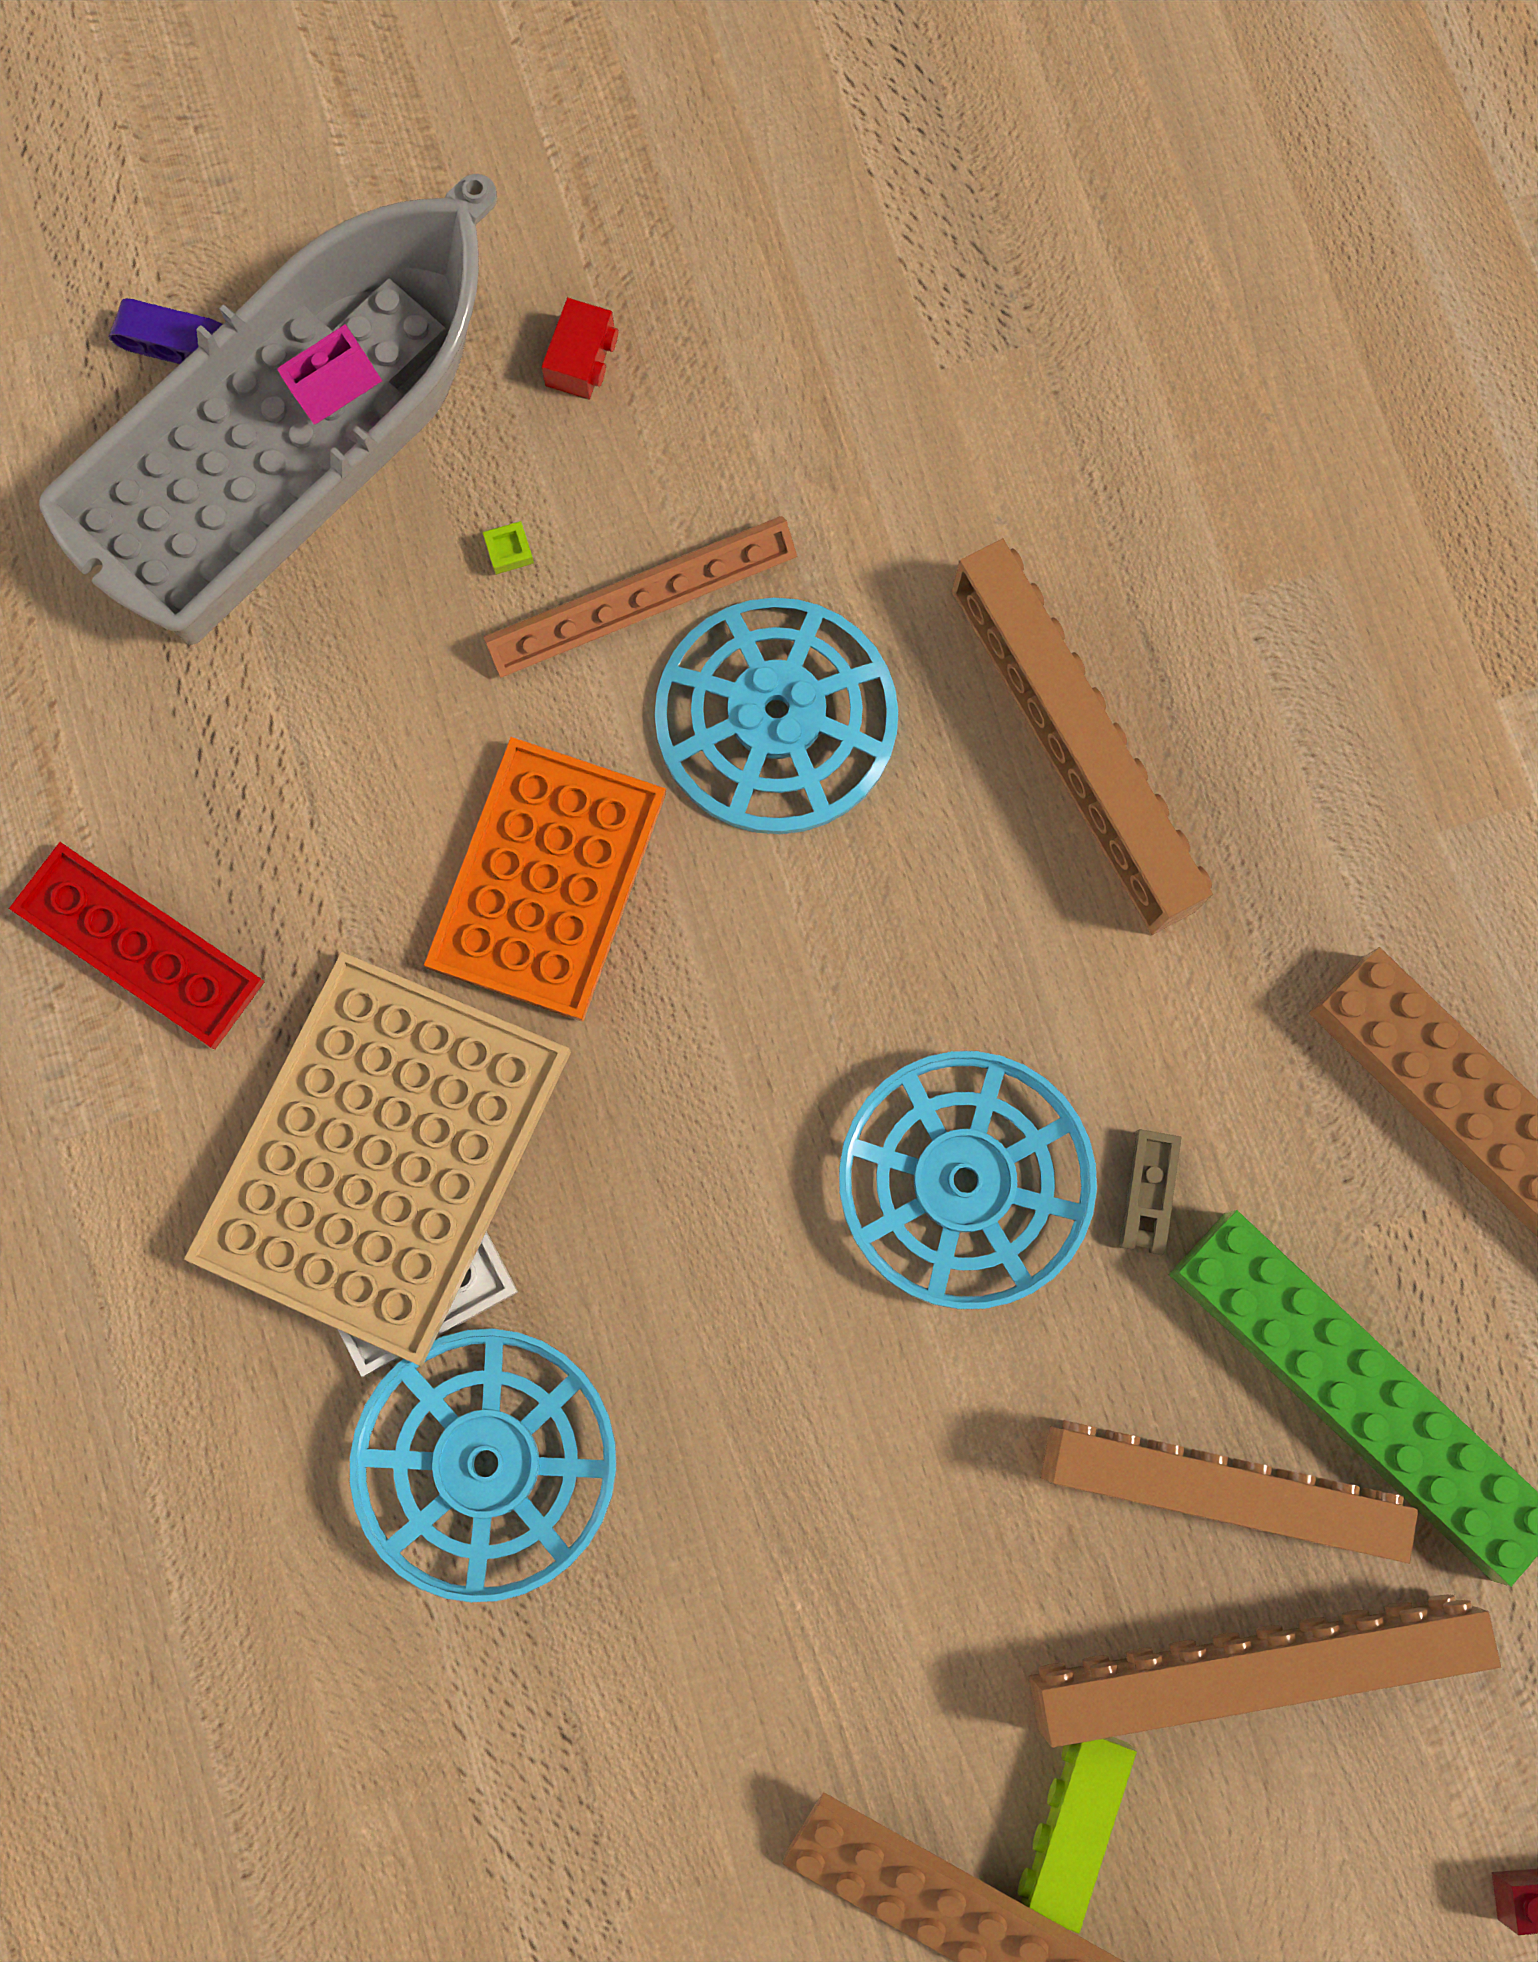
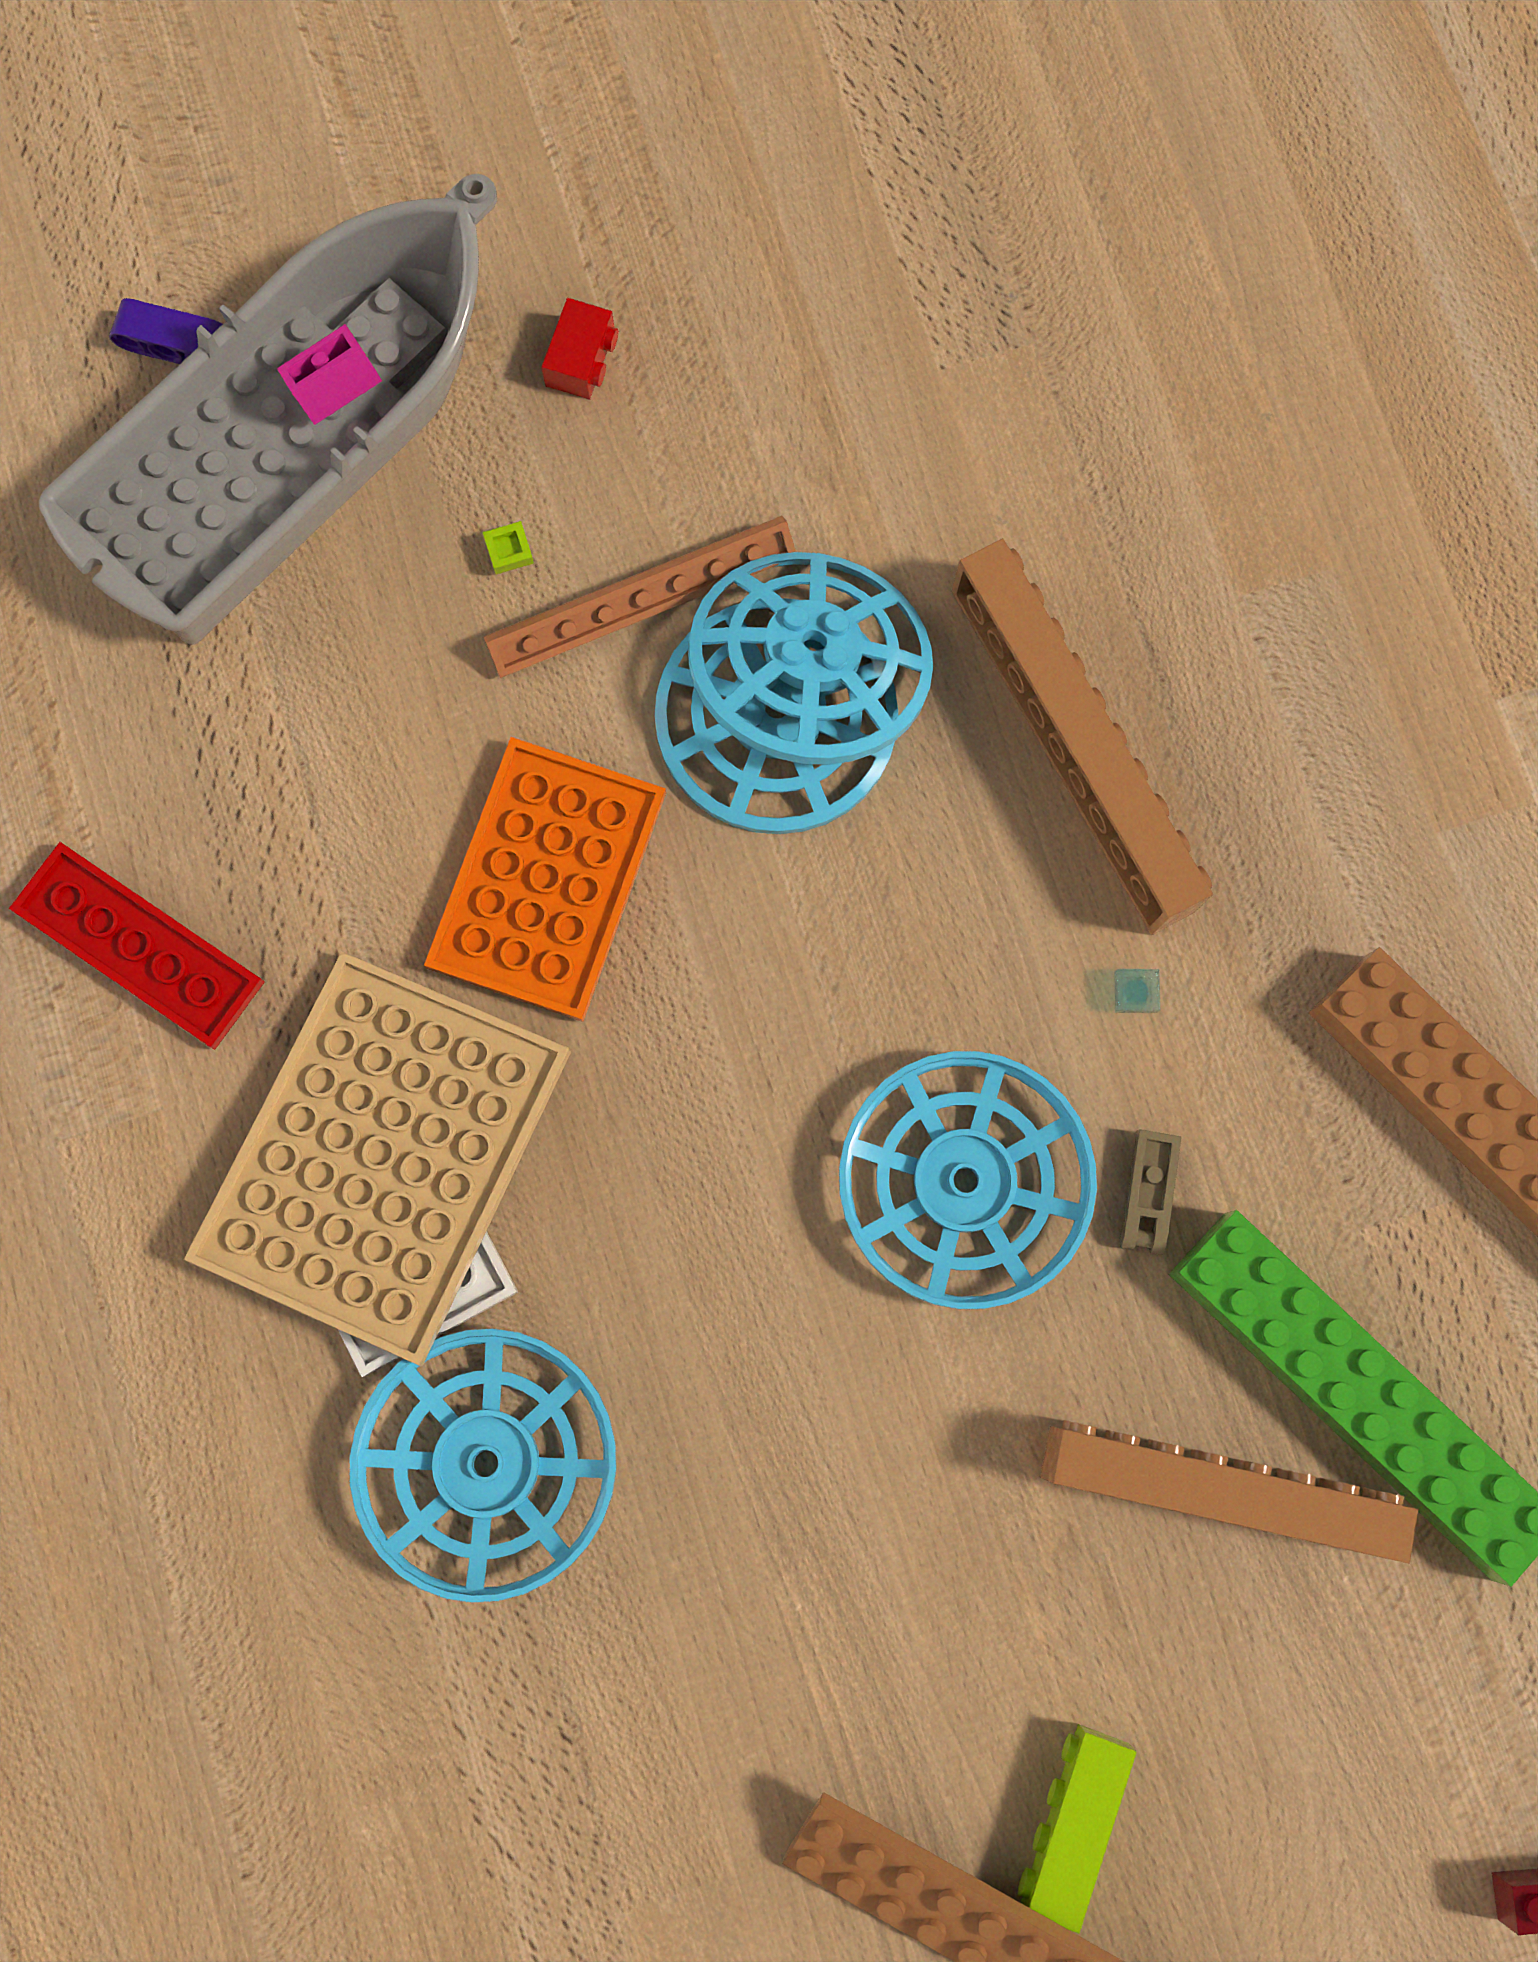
medium nougat brick [1028,1595,1501,1748] -> none
none -> medium azure dish [688,552,933,765]
none -> clear light blue plate [1114,969,1160,1013]

